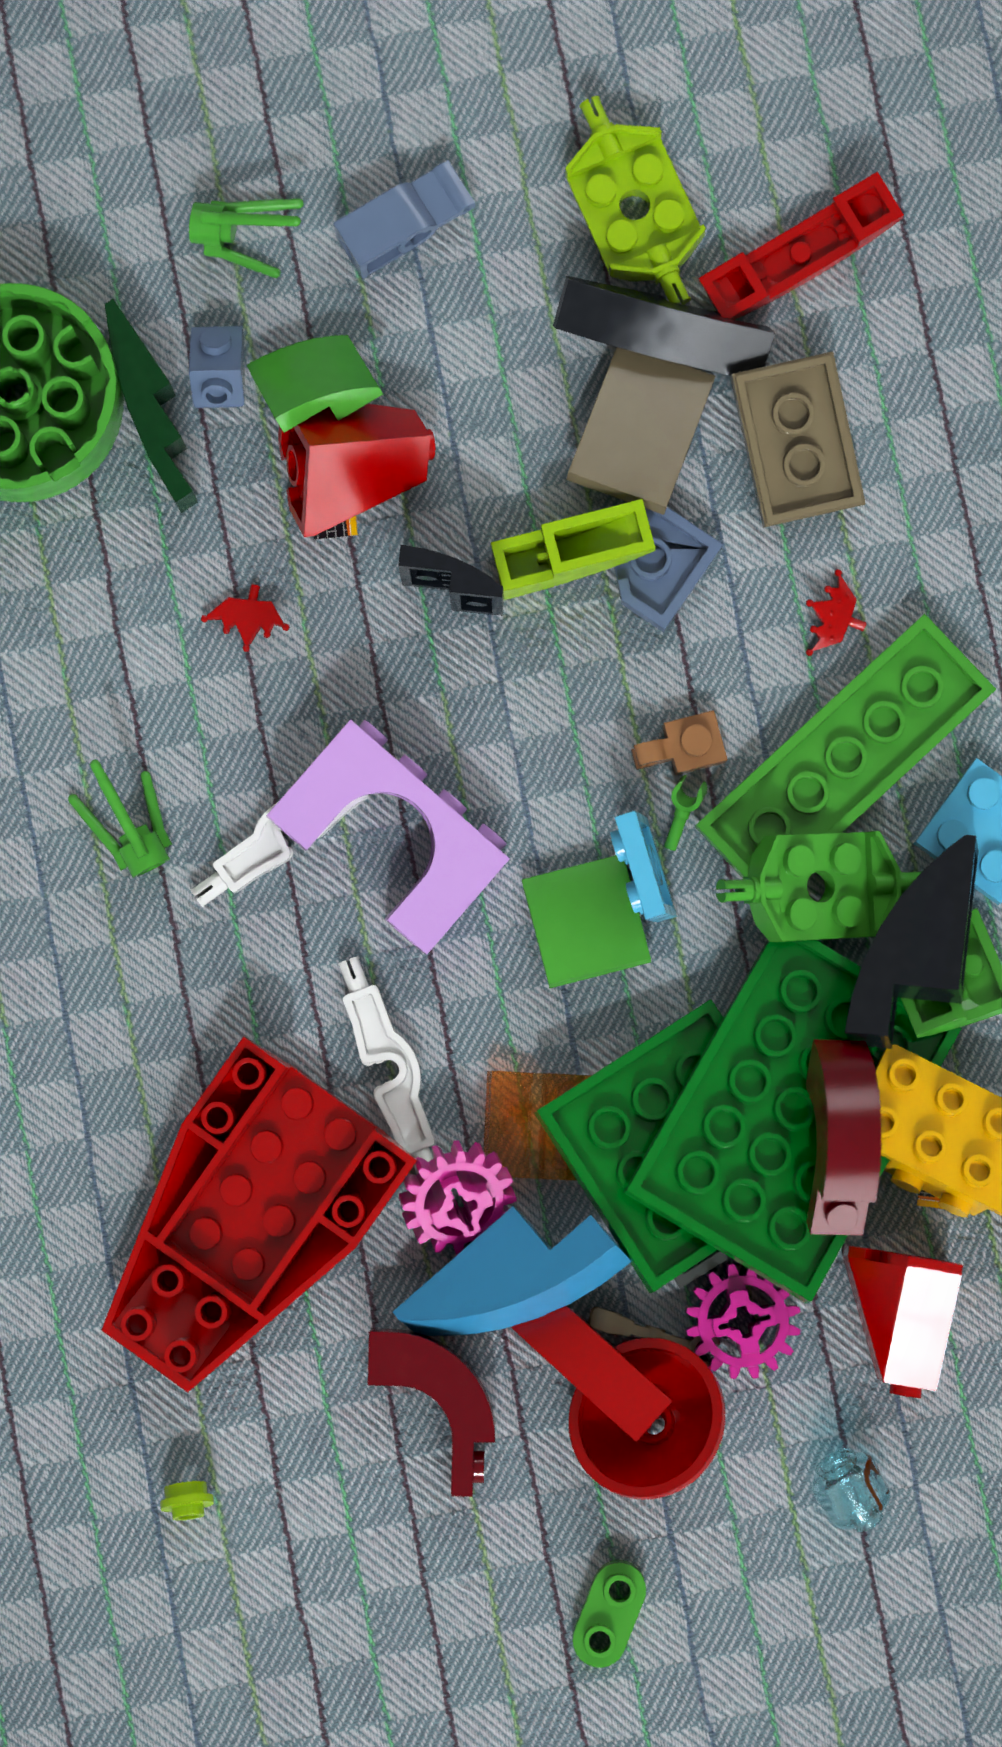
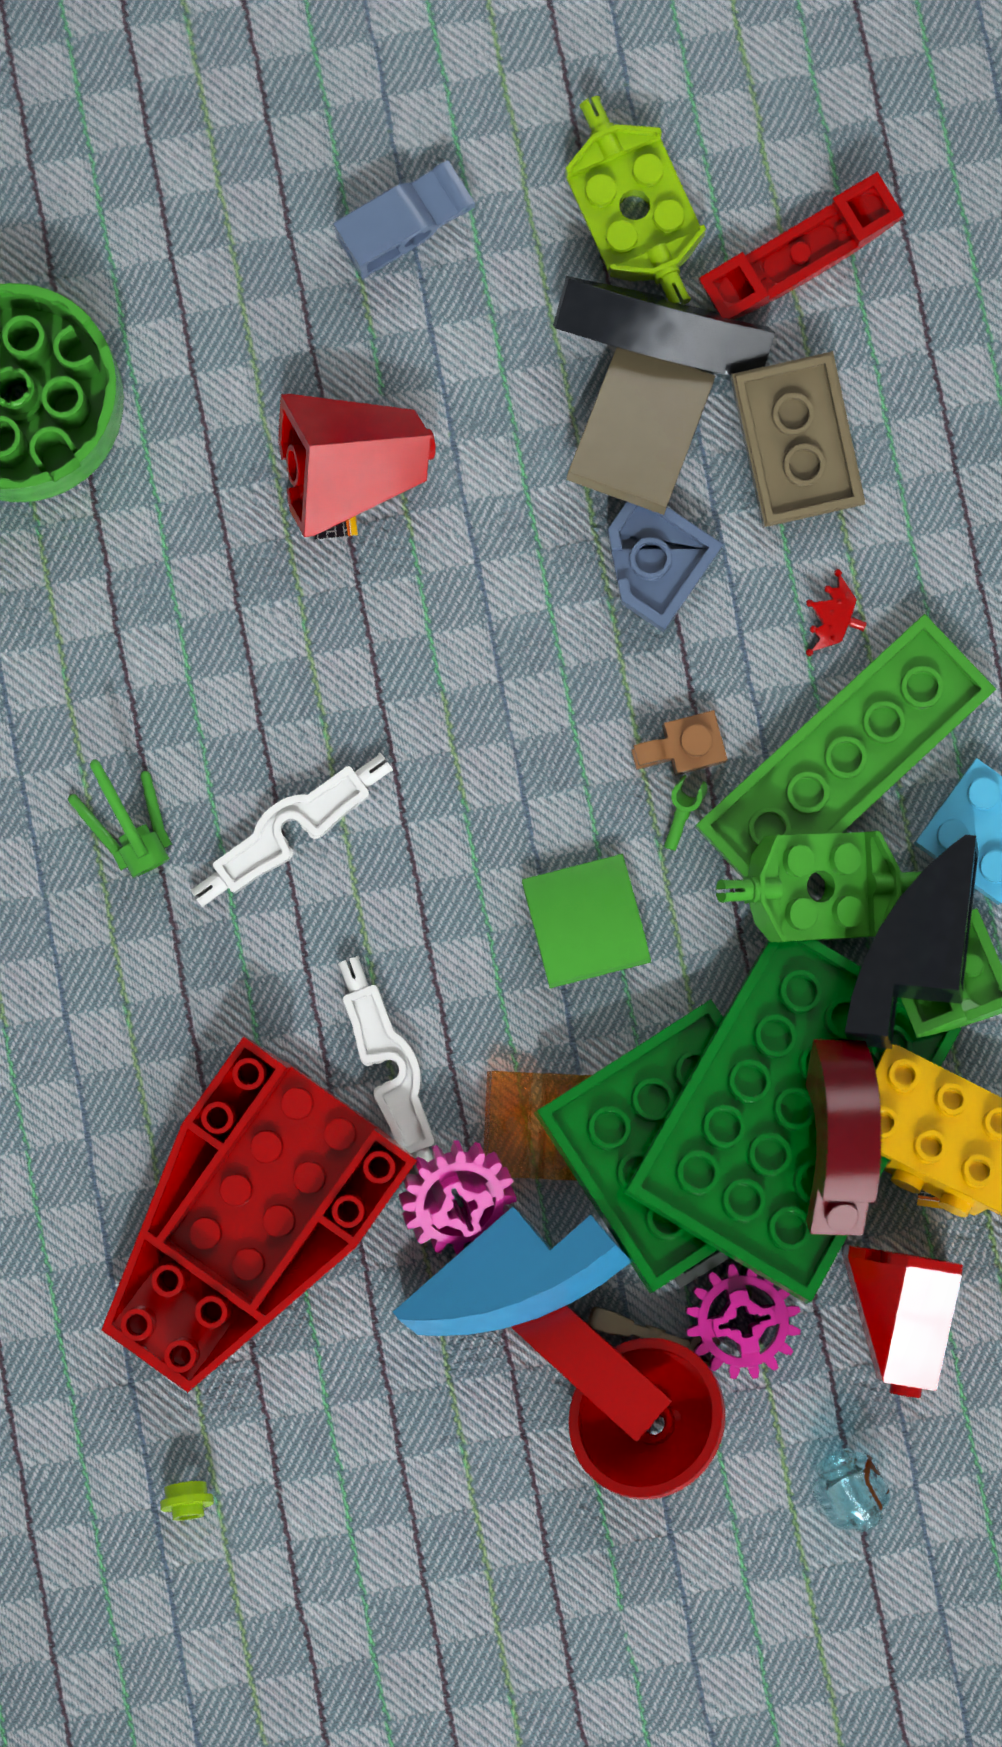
dark green slope [104,299,198,513] -> none
bright green plant [189,198,304,278] -> none
sand blue bracket [189,326,245,408] -> none
red piece [201,584,290,652] -> none
bright green slope [246,335,383,433] -> none
lavender arch [266,719,510,954] -> none
dark red arch [368,1328,496,1497] -> none
black slope [398,545,504,616] -> none
lime slope [490,499,656,600] -> none
bright green plate [572,1560,646,1668] -> none
medium azure plate [610,811,677,923] -> none

